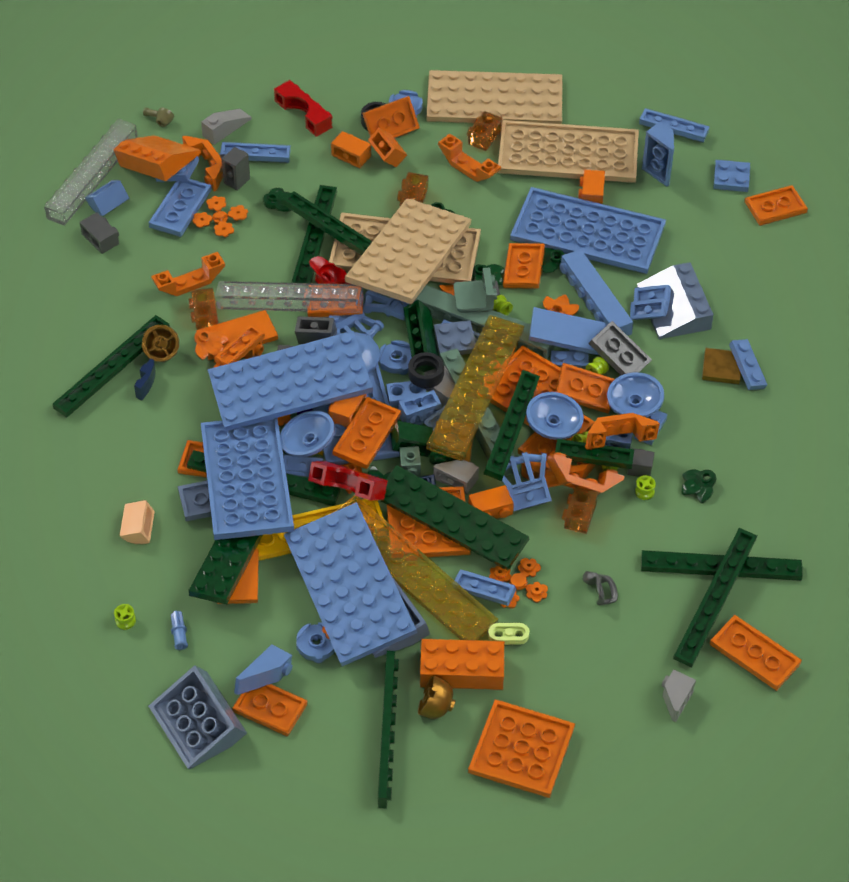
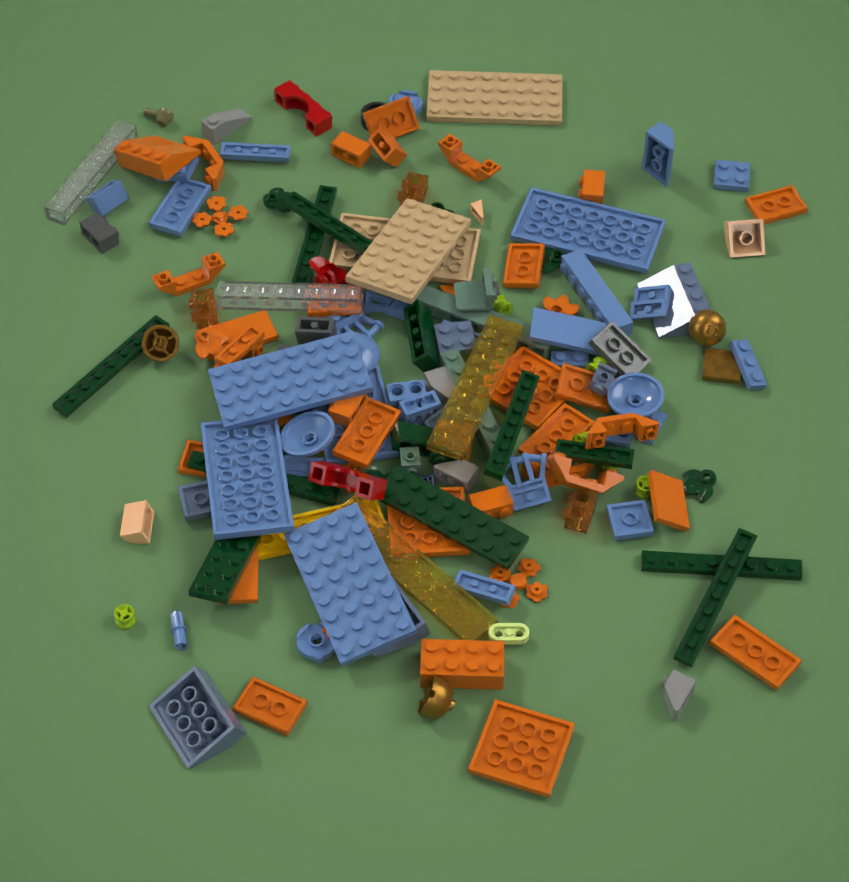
dark blue slope [134,358,156,401] -> none
dark grey brick [222,147,250,191] -> none
medium blue slope [234,644,292,695] -> none
dark green plate [378,651,399,809] -> none
medium blue plate [379,340,412,375] -> none
black tyre [408,352,444,389] -> none
clear orange brick [467,111,502,151] -> none
dark green plate [472,264,505,285] -> none
tan plate [497,120,639,183] -> none
medium blue dish [526,392,584,440] -> none
dark grey piece [583,571,618,605] -> none
dark grey brick [627,448,655,477] -> none
medium blue plate [639,108,709,142] -> none
none -> light nougat piece [470,199,483,225]
none -> sand blue brick [587,362,618,396]
none -> medium blue plate [606,500,654,541]
none -> orange tile [648,470,690,532]
none -> pearl gold cylinder [688,309,726,347]
none -> light nougat slope [724,219,765,257]

